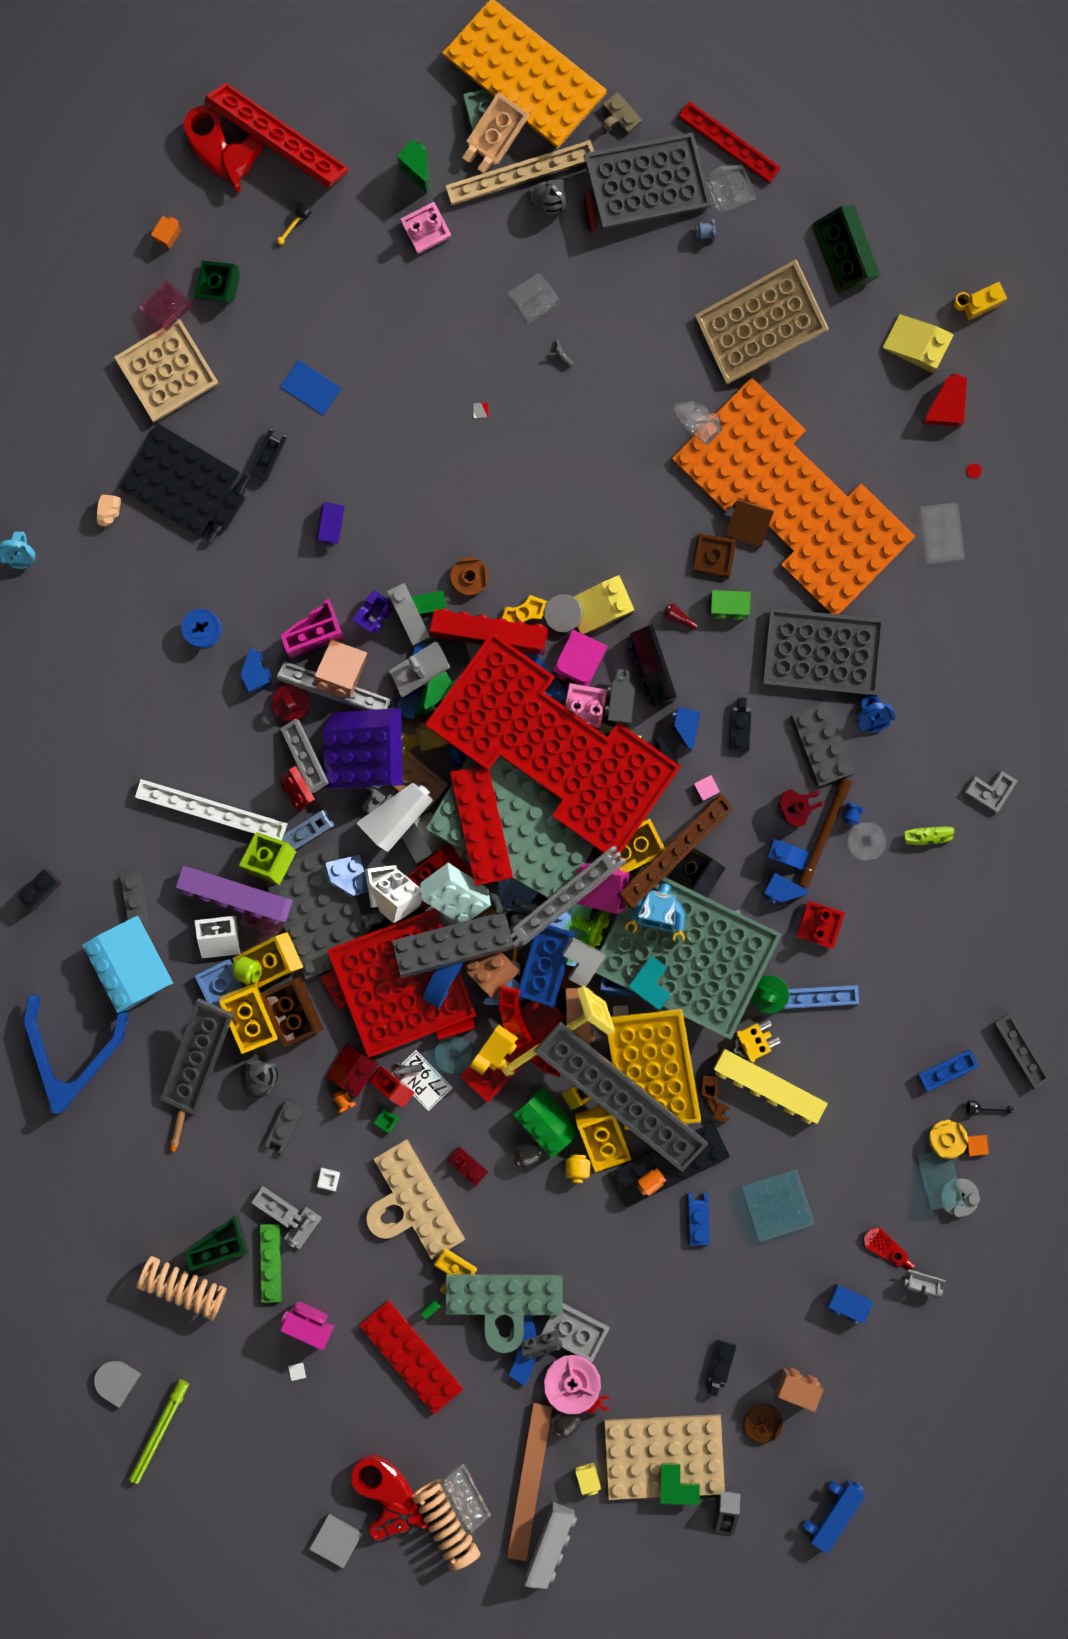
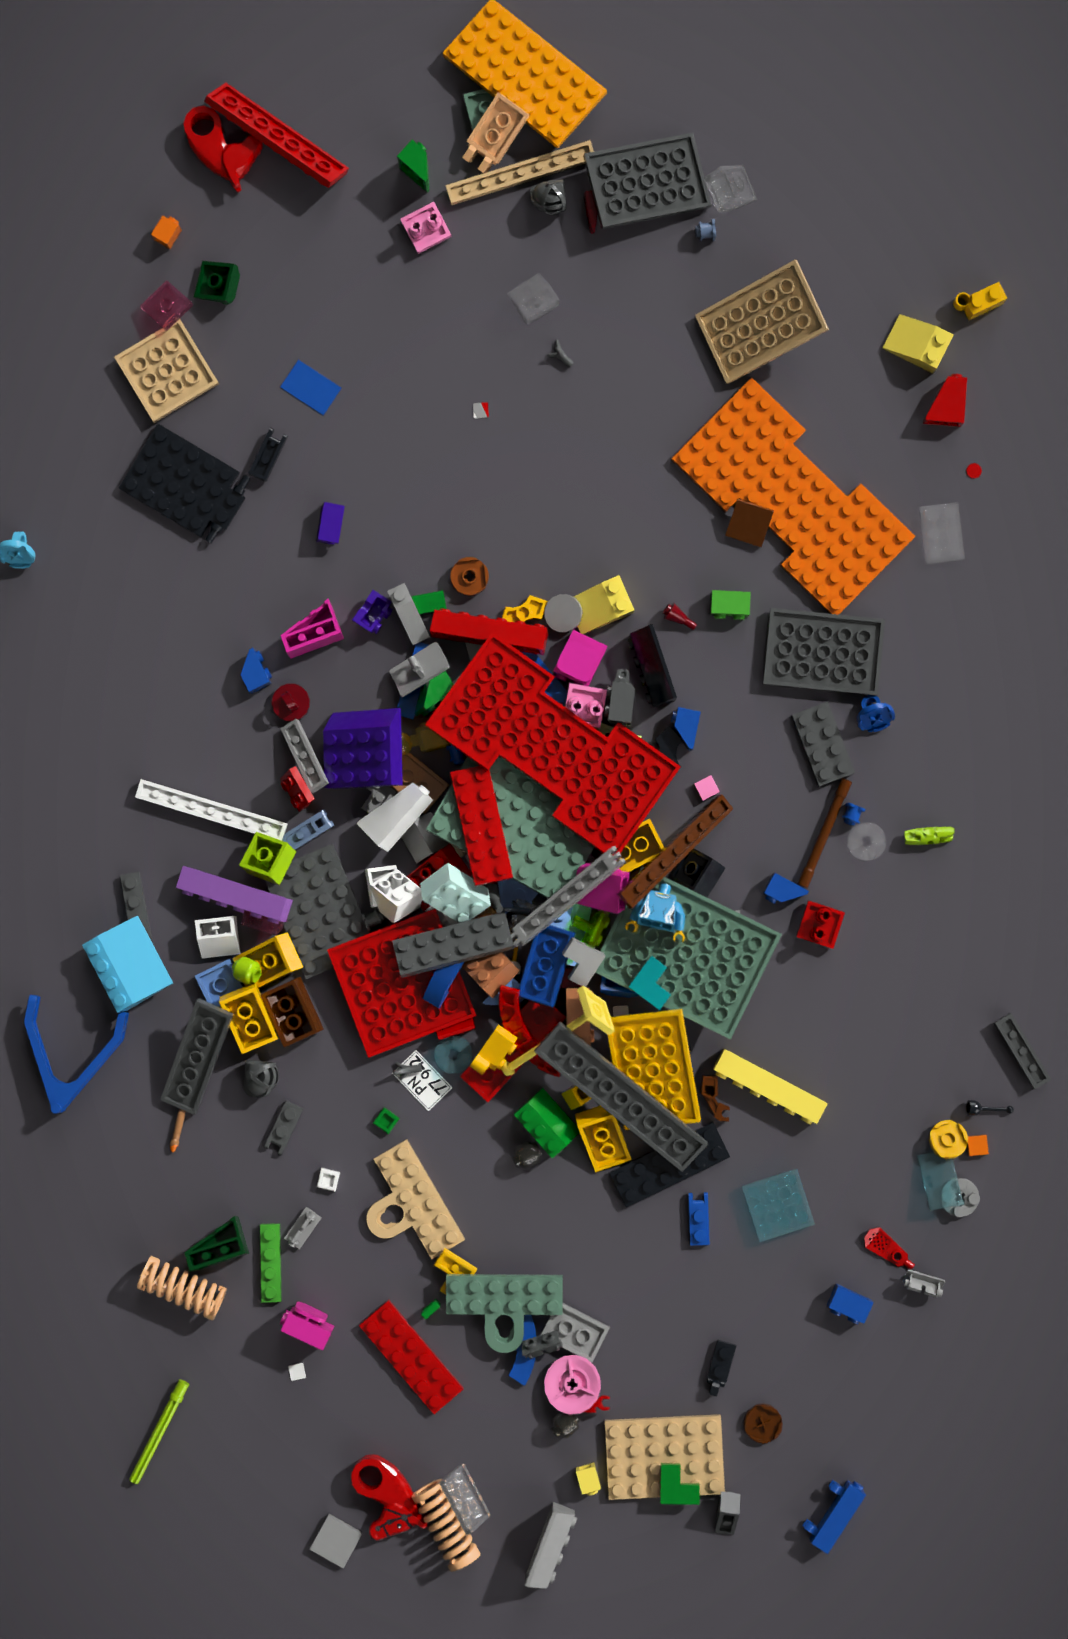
black brick [16,869,62,910] -> none
light grey tile [94,1361,141,1408] -> none
light nougat rock [97,494,121,527] -> none
blue piece [181,609,222,648] -> none
light grey hinge [252,1186,304,1228] -> none
hinge [277,203,312,245] -> none
light grey tile [277,661,392,711] -> none
brick [314,640,367,699] -> none
red plate [320,970,348,1010] -> none
plate [323,855,368,897] -> none
dark red slope [327,1043,379,1098] -> none
orange brick [332,1089,356,1114] -> none
red slope [370,1066,415,1108] -> none
dark red plate [447,1146,489,1187] -> none
nougat tile [507,1402,553,1561] -> none
yellow head [565,1155,591,1183] -> none
dark tan plate [603,92,642,135] -> none
orange brick [637,1169,666,1196] -> none
clear slope [670,400,723,446] -> none
red tile [678,101,781,184] -> none
reddish brown tile [692,533,736,578] -> none
black hinge [730,698,751,751] -> none
yellow piece [733,1020,781,1062] -> none
green tile [751,975,790,1014] -> none
blue slope [766,839,809,870] -> none
nougat brick [775,1367,823,1412] -> none
dark red hinge [778,789,825,828] -> none
medium blue tile [784,985,859,1009] -> none
dark green slope [813,205,881,294] -> none
blue plate [918,1049,979,1092] -> none
light grey tile [964,771,1018,813] -> none

